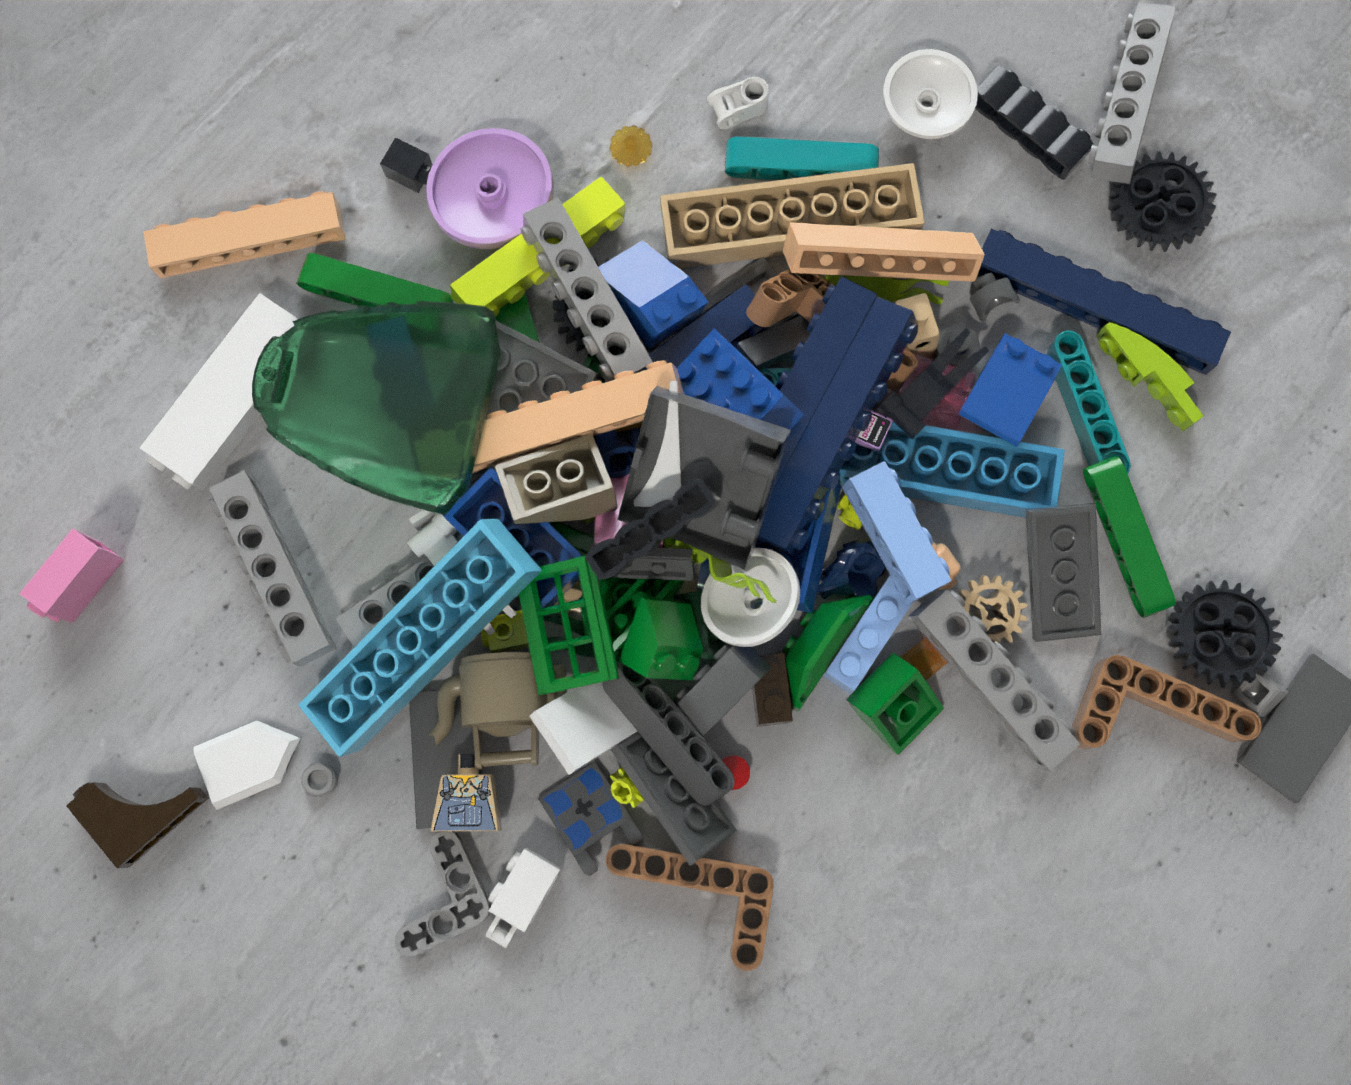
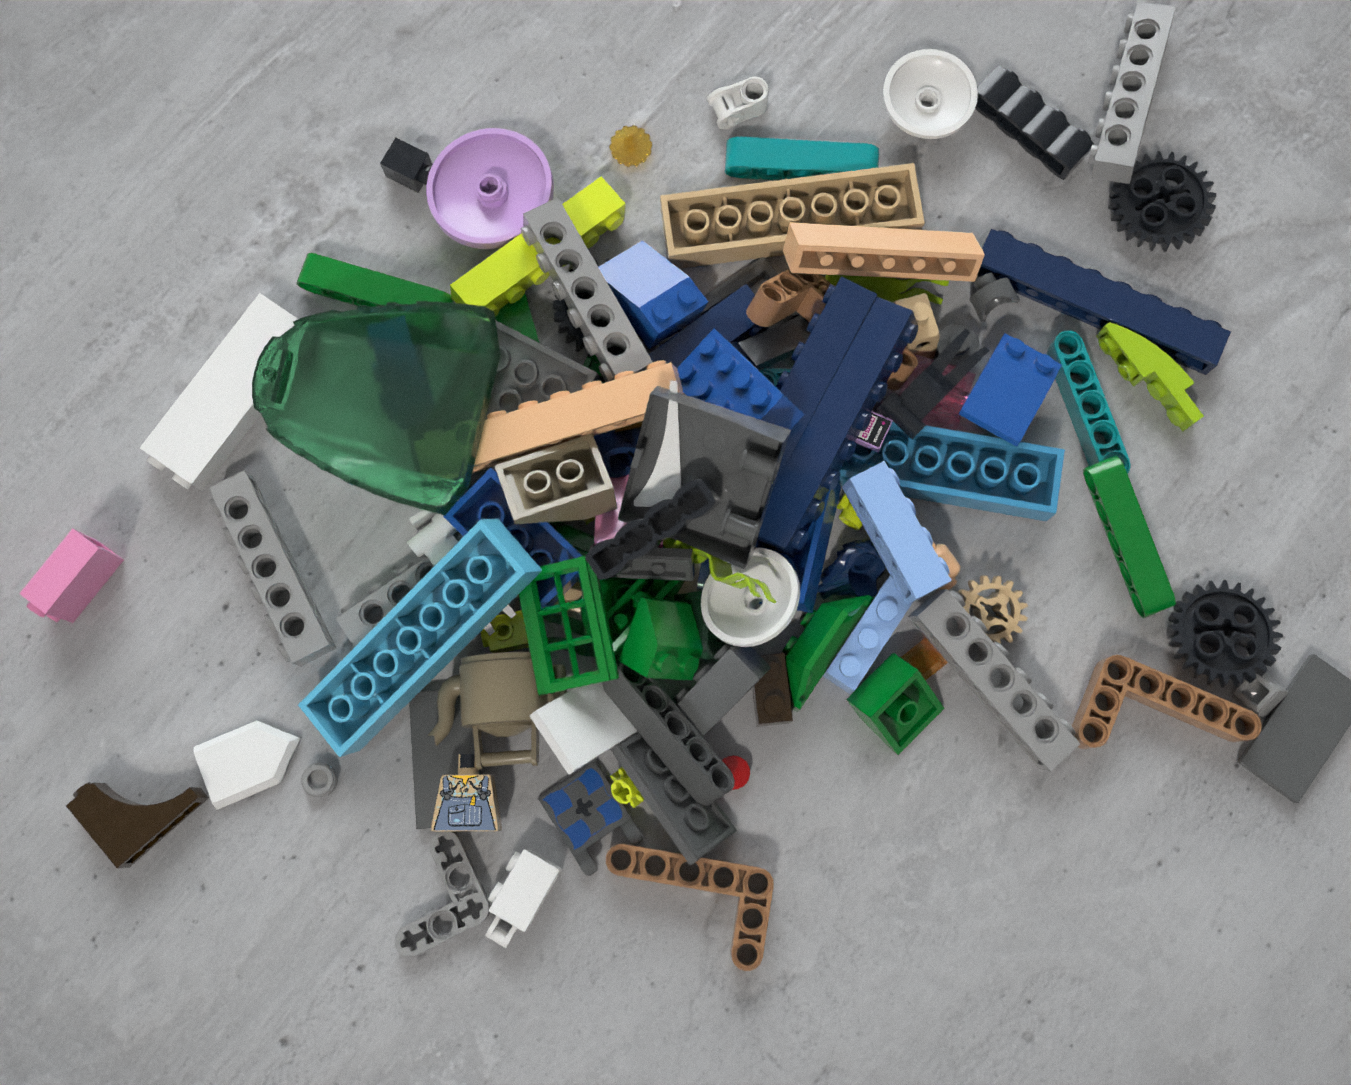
light nougat brick [143,191,346,278] -> none
dark grey tile [1026,503,1101,642] -> none

